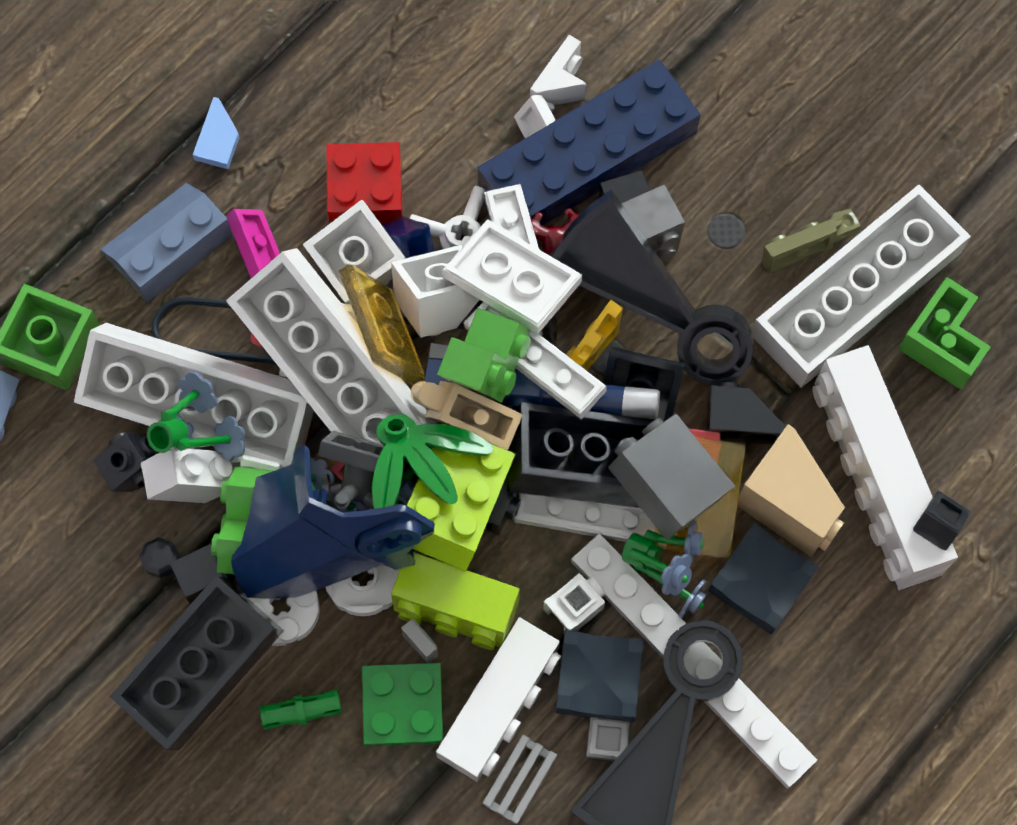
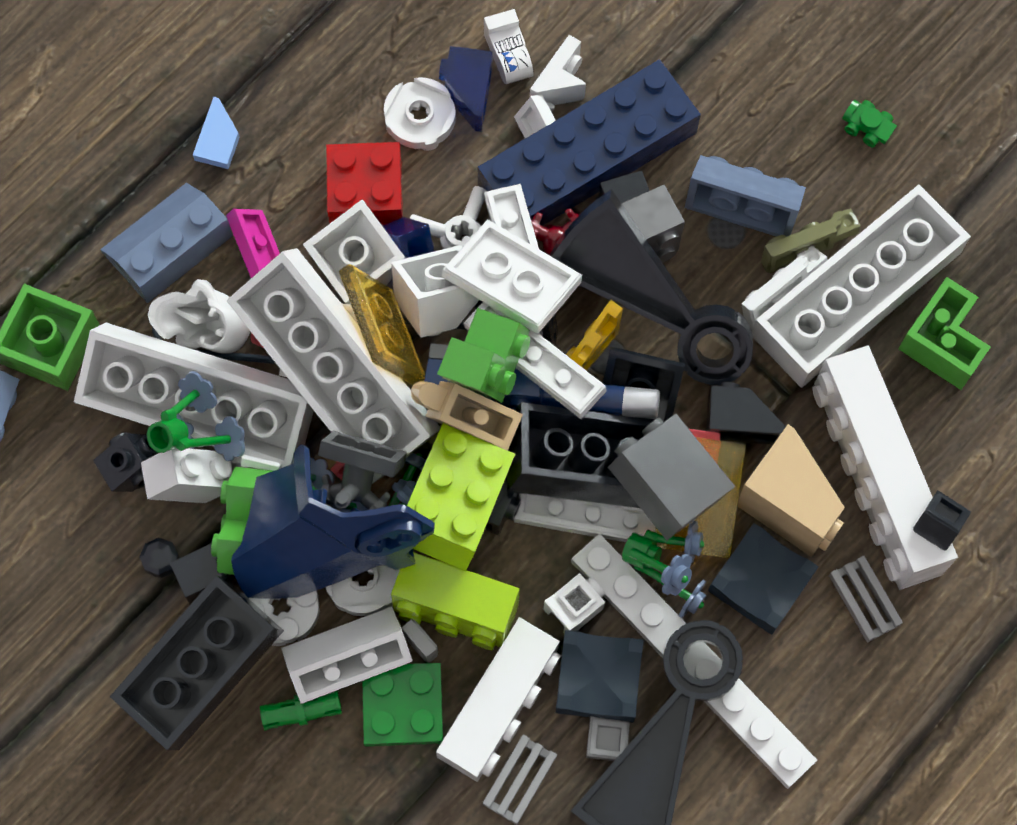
green plant [372,414,493,509] -> none
none -> white head [148,279,250,353]
none -> white brick [281,607,413,704]
none -> white plate [384,77,456,151]
none -> clear blue slope [439,46,493,132]
none -> white leg [484,9,533,84]
none -> sand blue slope [685,155,806,237]
none -> white hinge [741,246,828,330]
none -> light grey tile [829,556,903,643]
none -> green piece [842,100,897,148]

